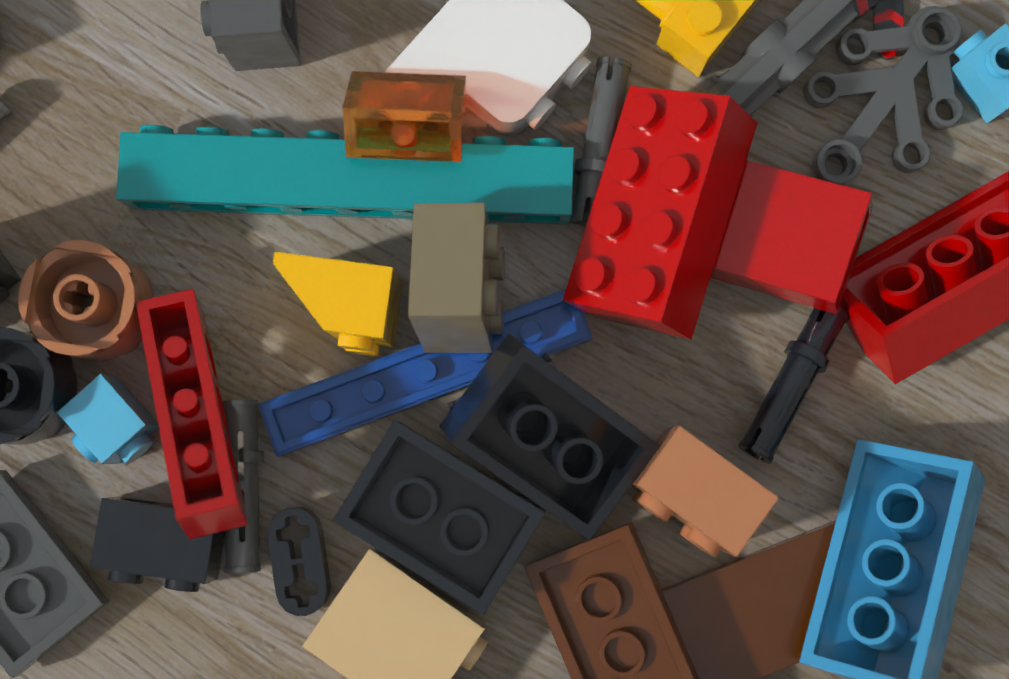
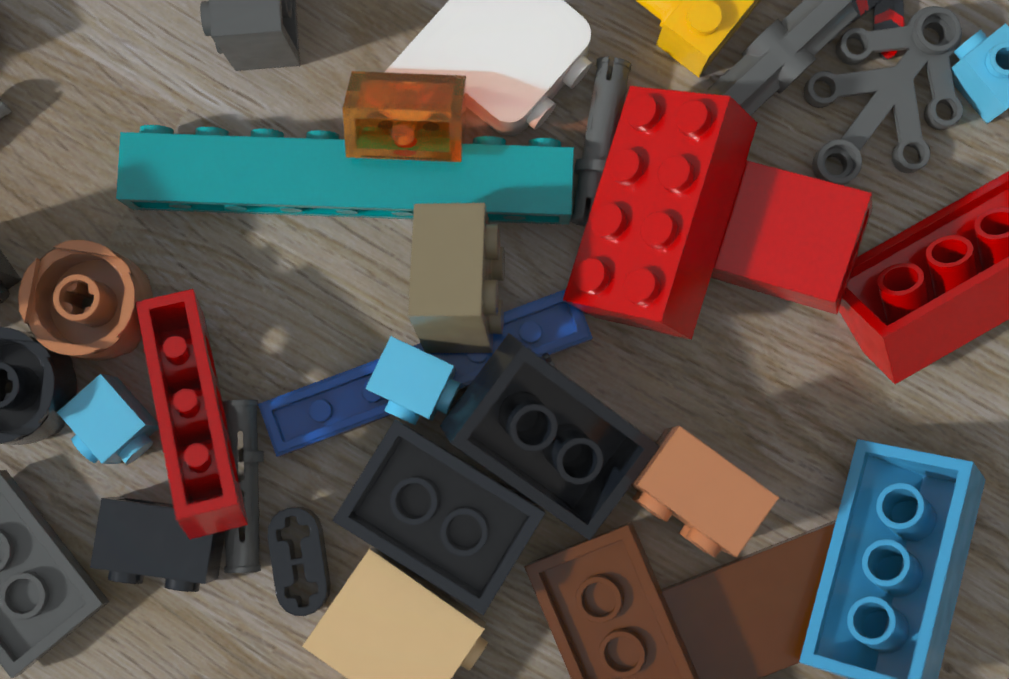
yellow slope [273,252,403,356] -> none
black pin [738,307,849,464] -> none
none -> medium azure brick [365,336,461,425]

